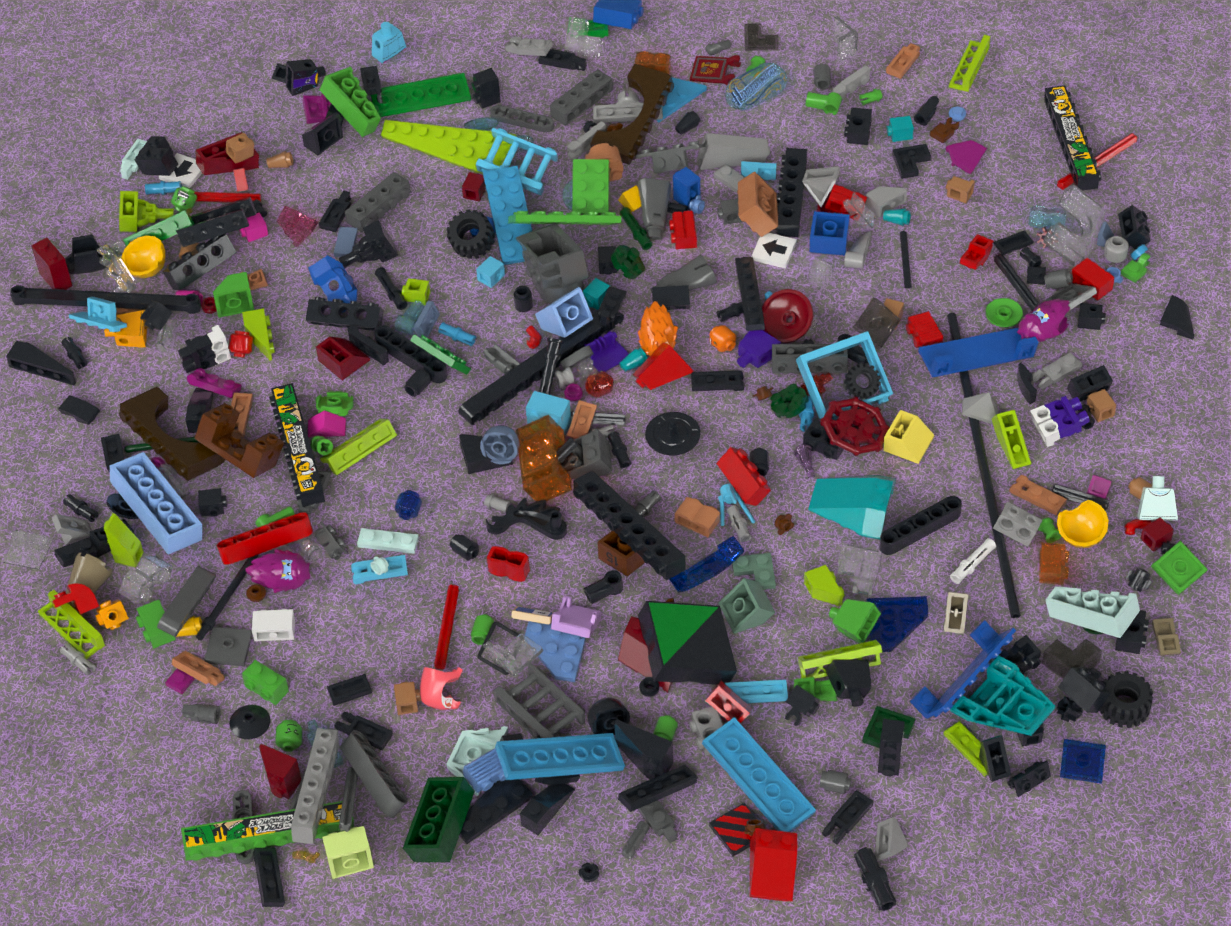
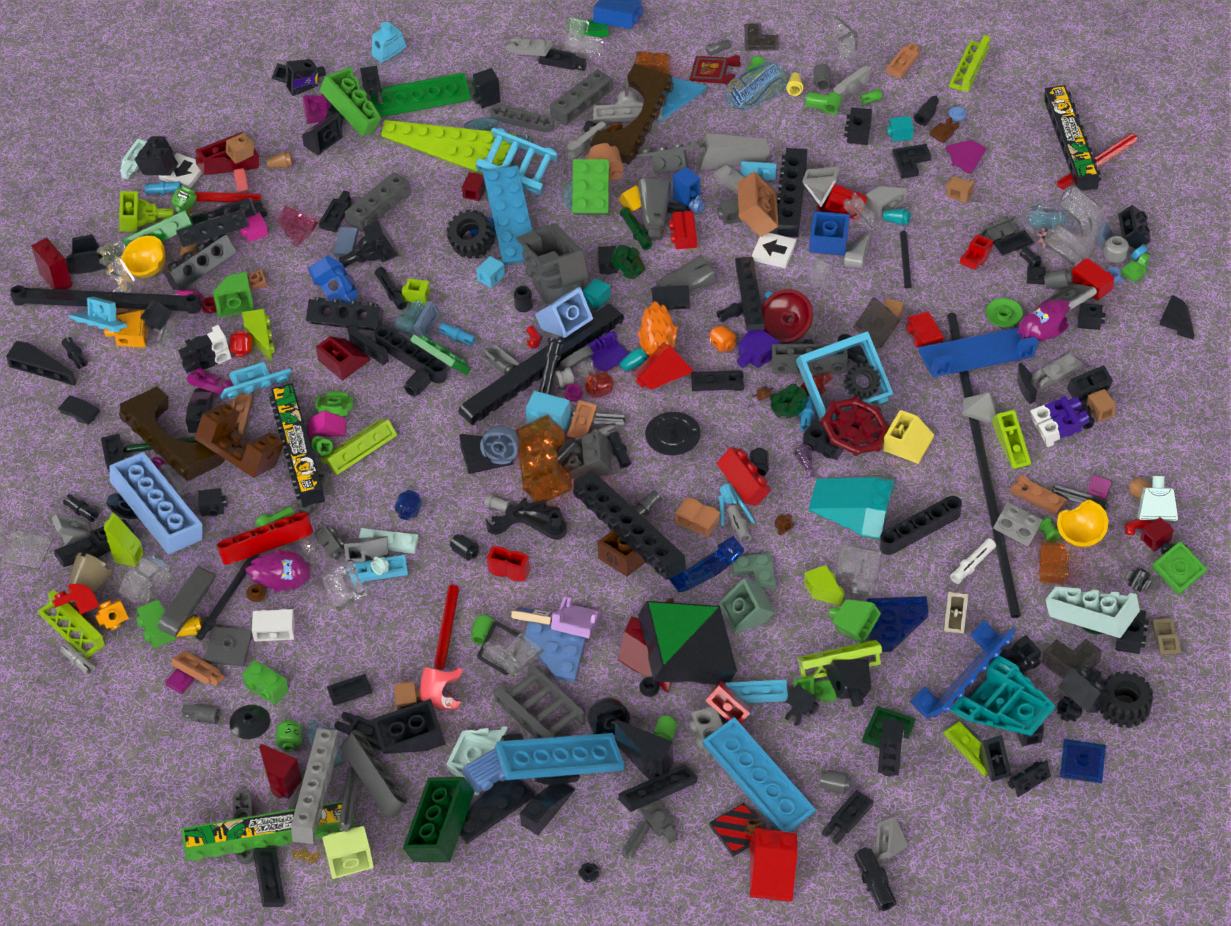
bright green plate [508,211,621,225] -> none
black piece [583,570,623,604] -> none
black hinge [598,286,627,326] -> none
black cone [675,111,701,135] -> none
black axle [994,254,1040,311] -> none
none -> medium azure bracket [220,362,292,400]
none -> clear plate [322,561,368,611]
none -> slope [344,536,389,563]
none -> black slope [372,699,446,754]
none -> light yellow cone [786,73,803,96]
none -> dark grey hinge [979,216,1018,241]

